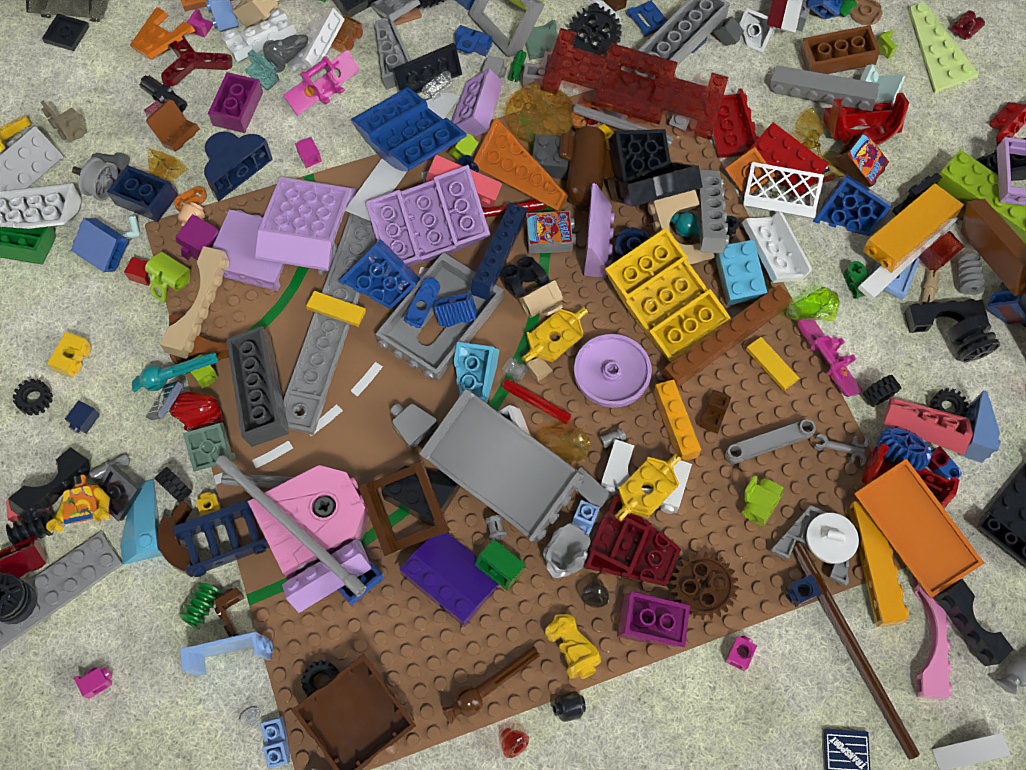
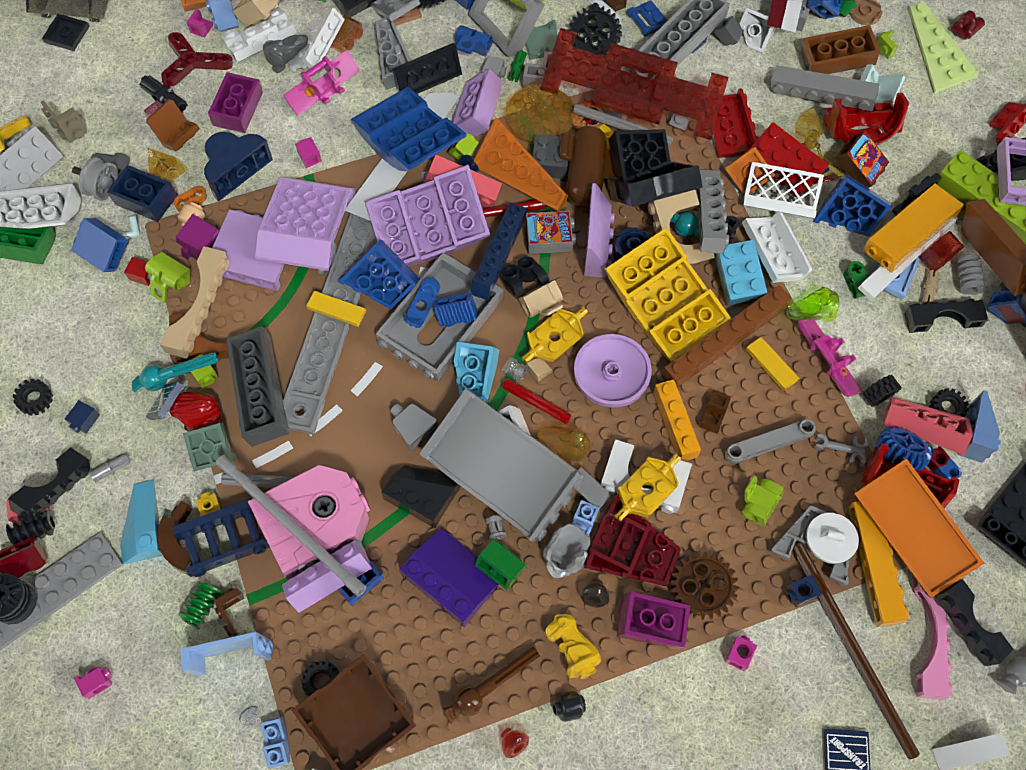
torso [46,475,110,533] -> none
yellow brick [47,332,91,378] -> none
black plate [98,464,142,521] -> none
orange wing [130,7,195,60] -> none
black tyre [154,467,192,503] -> none
clear light blue bracket [245,49,280,90] -> none
reddish brown piece [358,461,450,556] -> none
clear hinge [422,71,457,101] -> none
light grey pin [600,428,626,448] -> none
black wheel [948,315,1000,363] -> none

